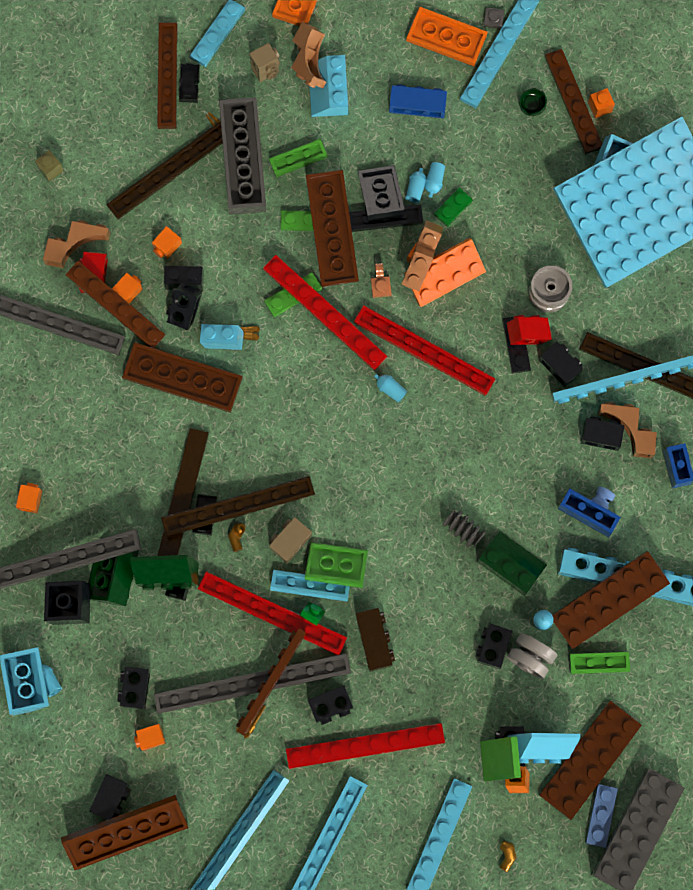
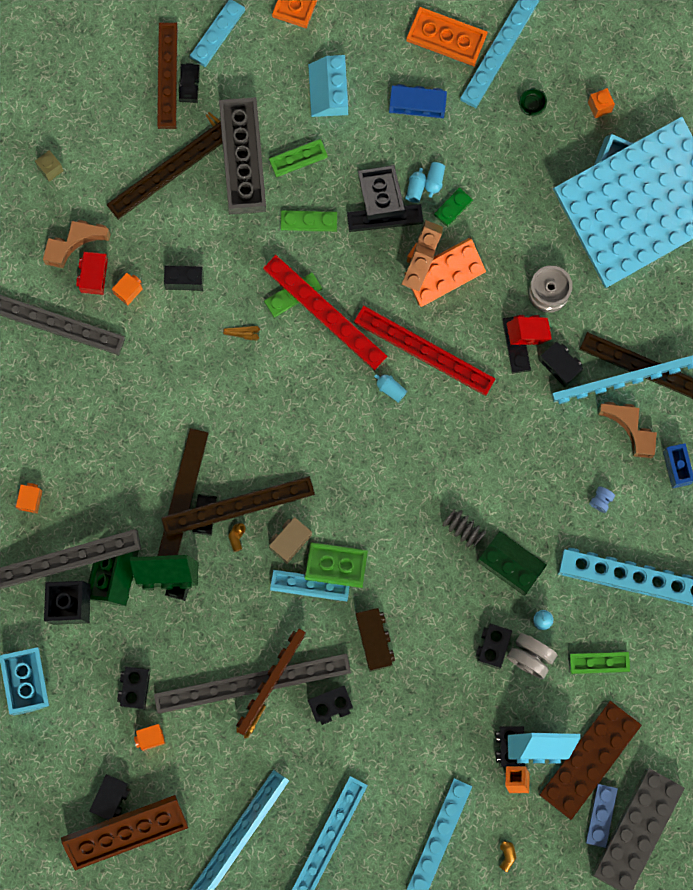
medium azure piece [42,665,62,697] -> none
reddish brown plate [65,261,165,348] -> none
reddish brown plate [122,342,243,413] -> none
orange brick [152,226,182,260] -> none
black brick [166,283,203,330] -> none
red plate [198,572,347,655] -> none
medium azure brick [200,324,244,350] -> none
dark tan brick [249,43,280,82] -> none
red plate [286,723,445,769] -> none
medium nougat arch [291,22,326,88] -> none
green plate [300,602,326,626] -> none
reddish brown plate [306,170,359,287] -> none
nougat plate [371,263,392,298] -> none
bright green tile [480,737,521,781] -> none
flat silver plate [484,8,504,29] -> none
reddish brown plate [545,49,602,154] -> none
reddish brown plate [552,550,670,649] -> none
blue brick [558,488,621,537] -> none
black brick [581,417,625,451] -> none

